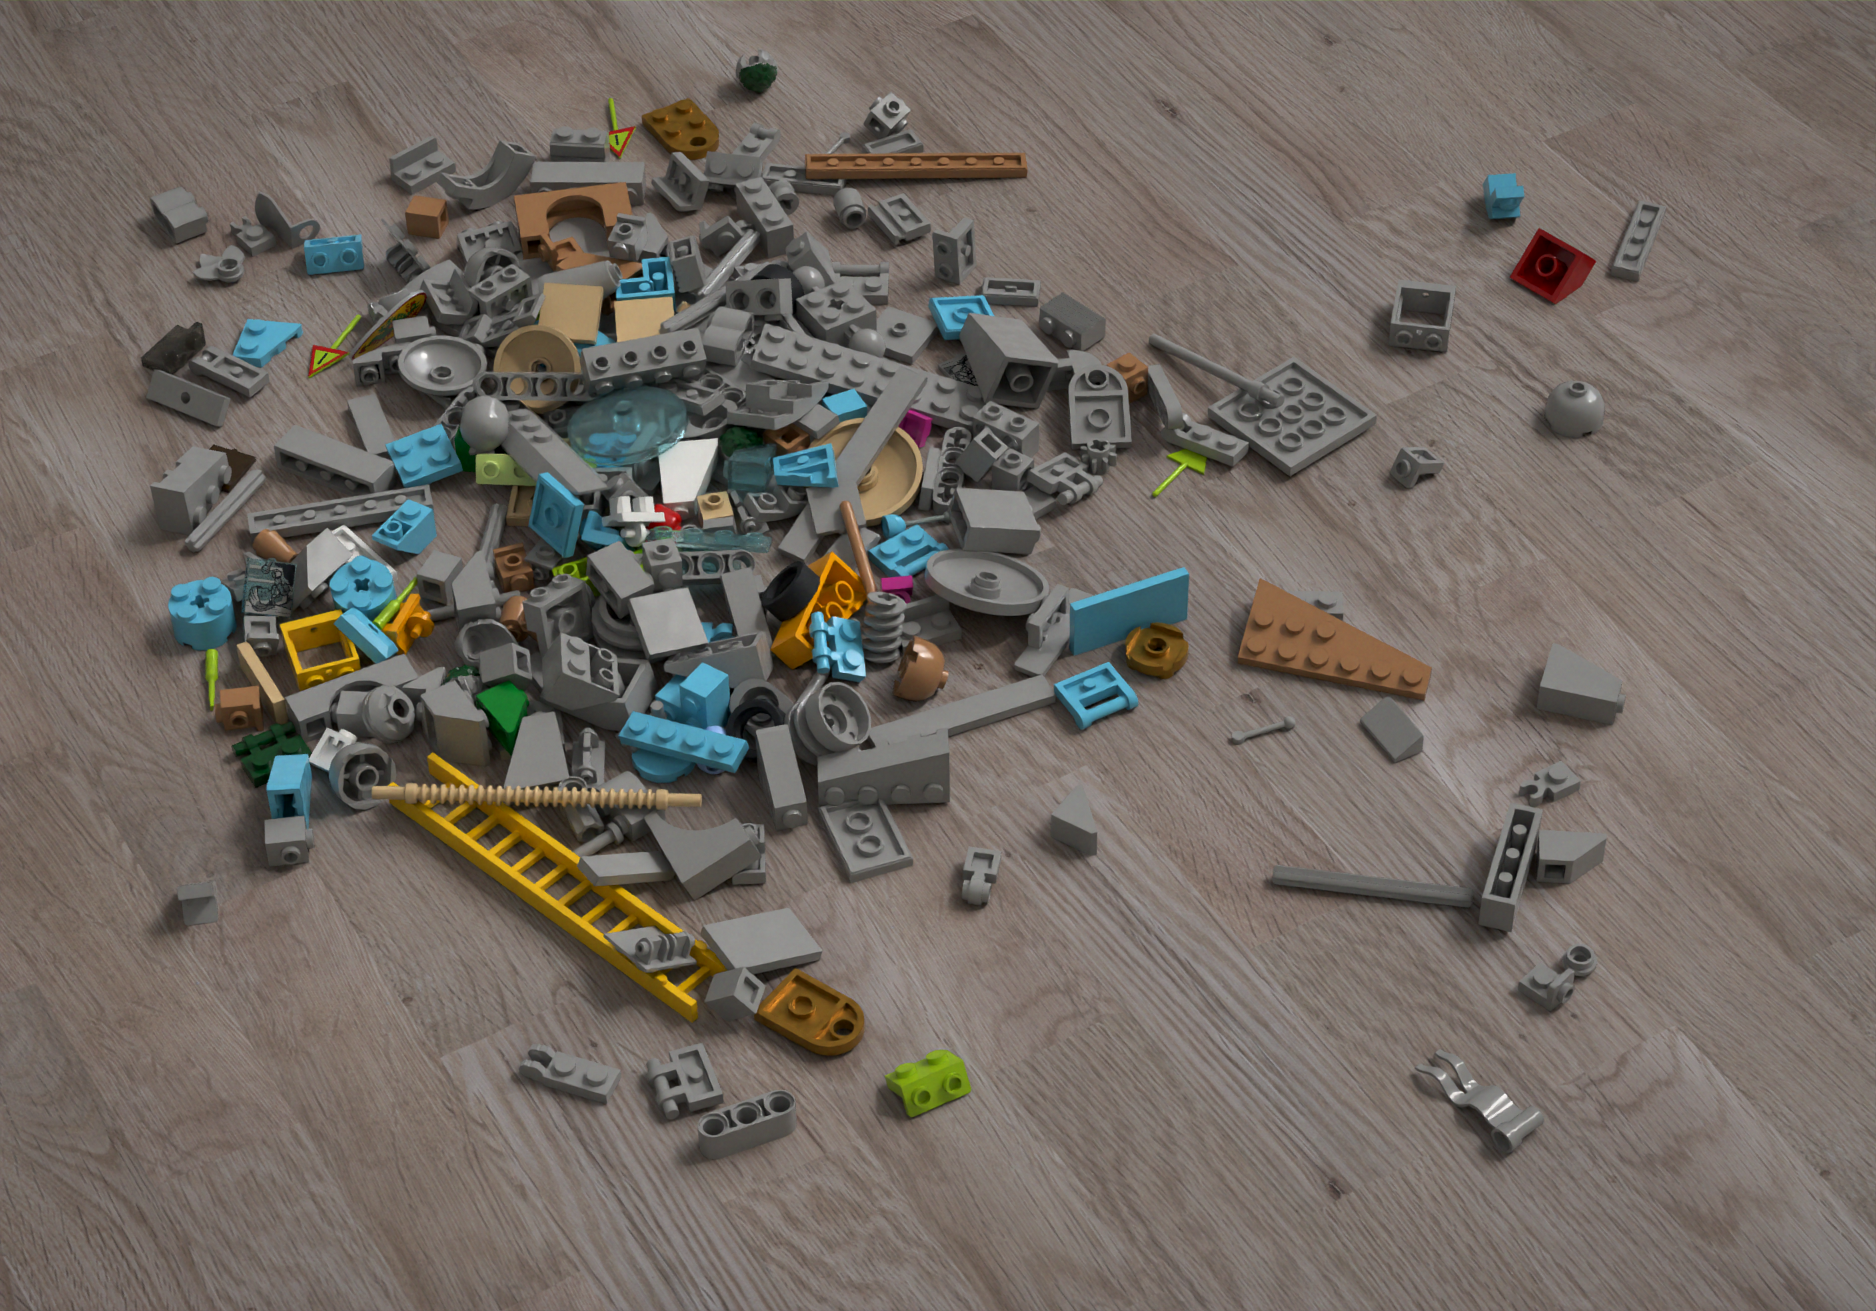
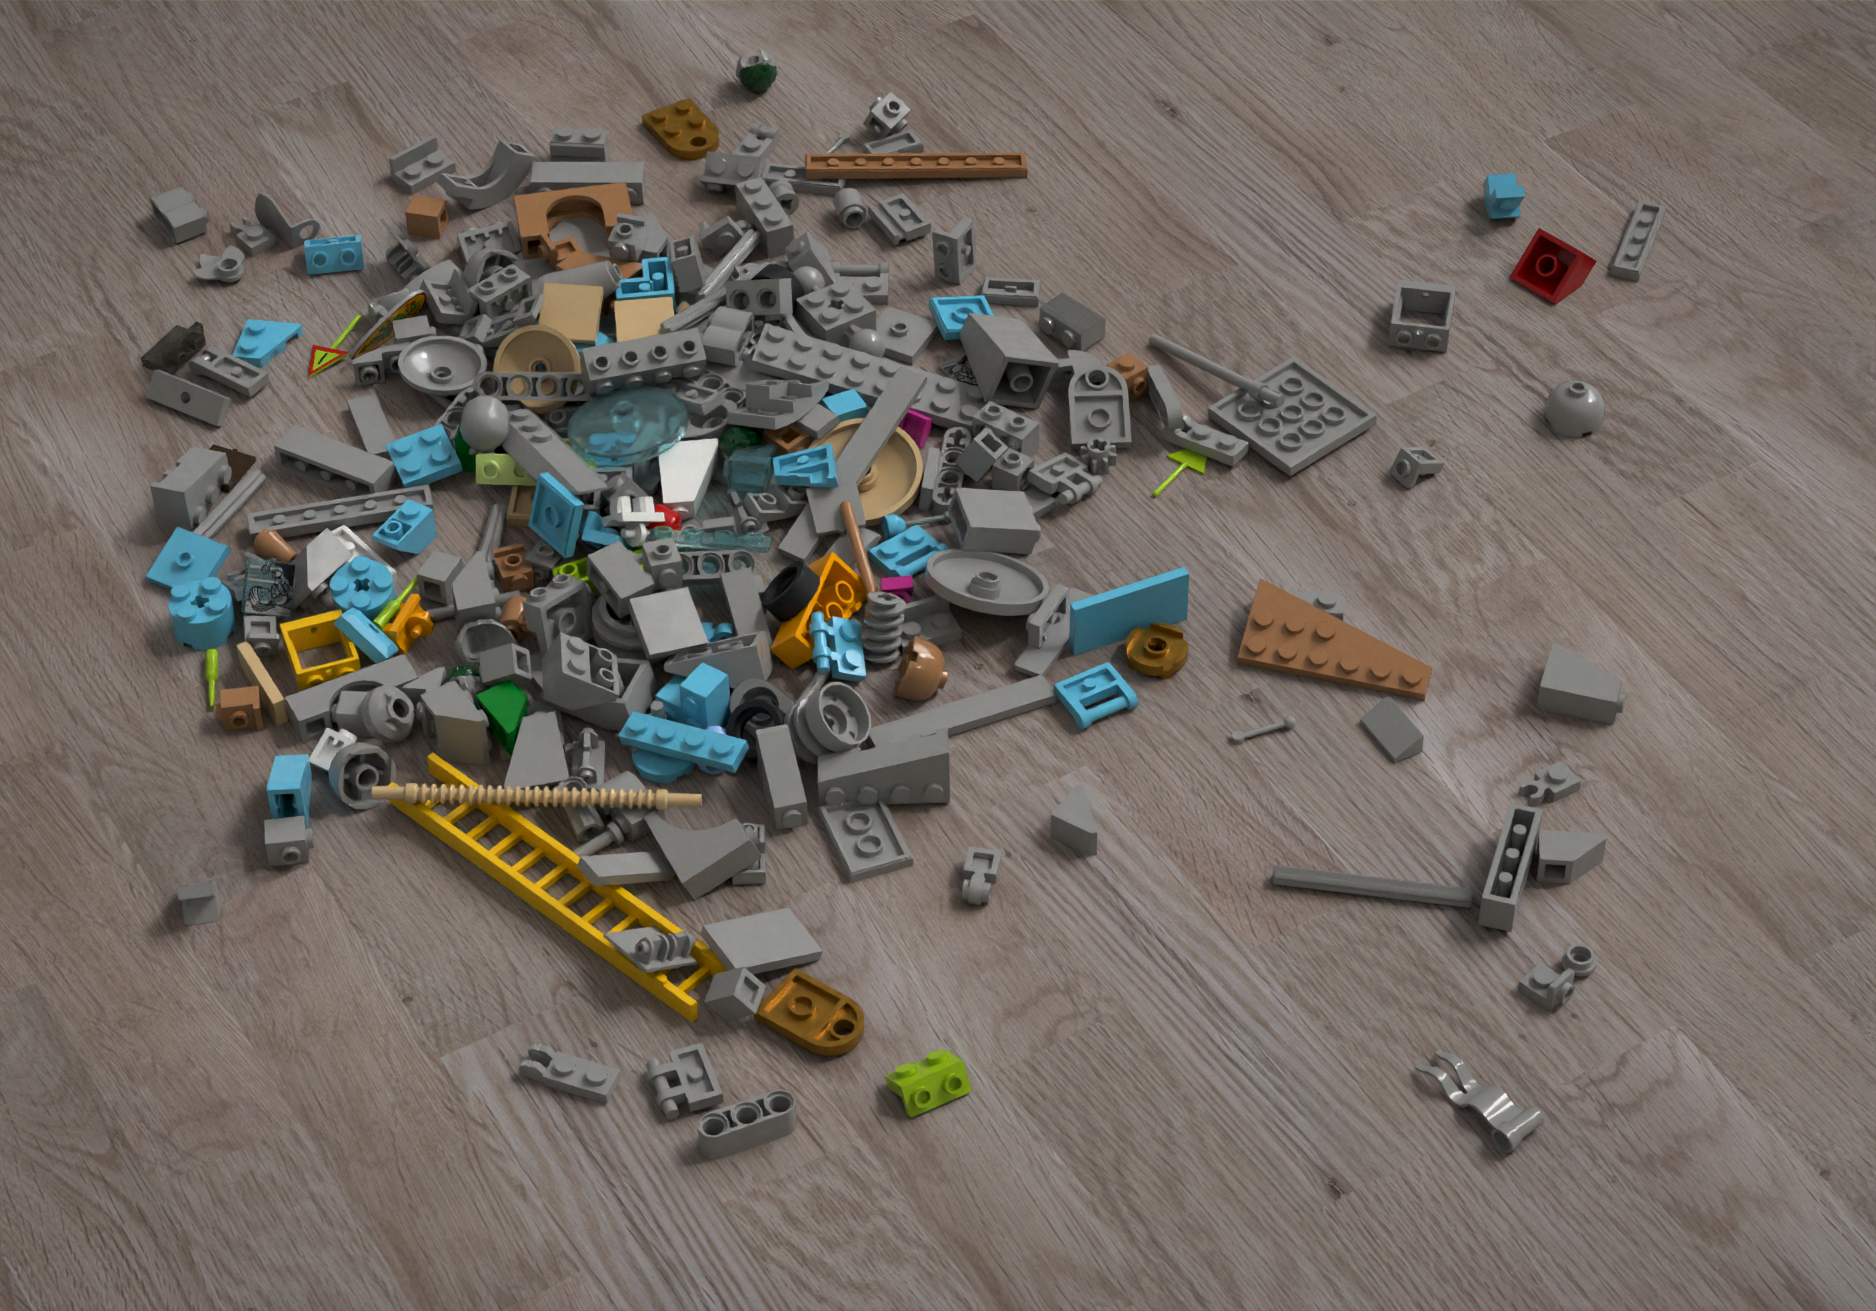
dark green plate [231,721,312,788] -> none
lime piece [608,98,636,159] -> none
light grey bracket [651,152,710,212] -> none
tan brick [697,491,734,528] -> none
none -> medium azure plate [145,527,231,590]

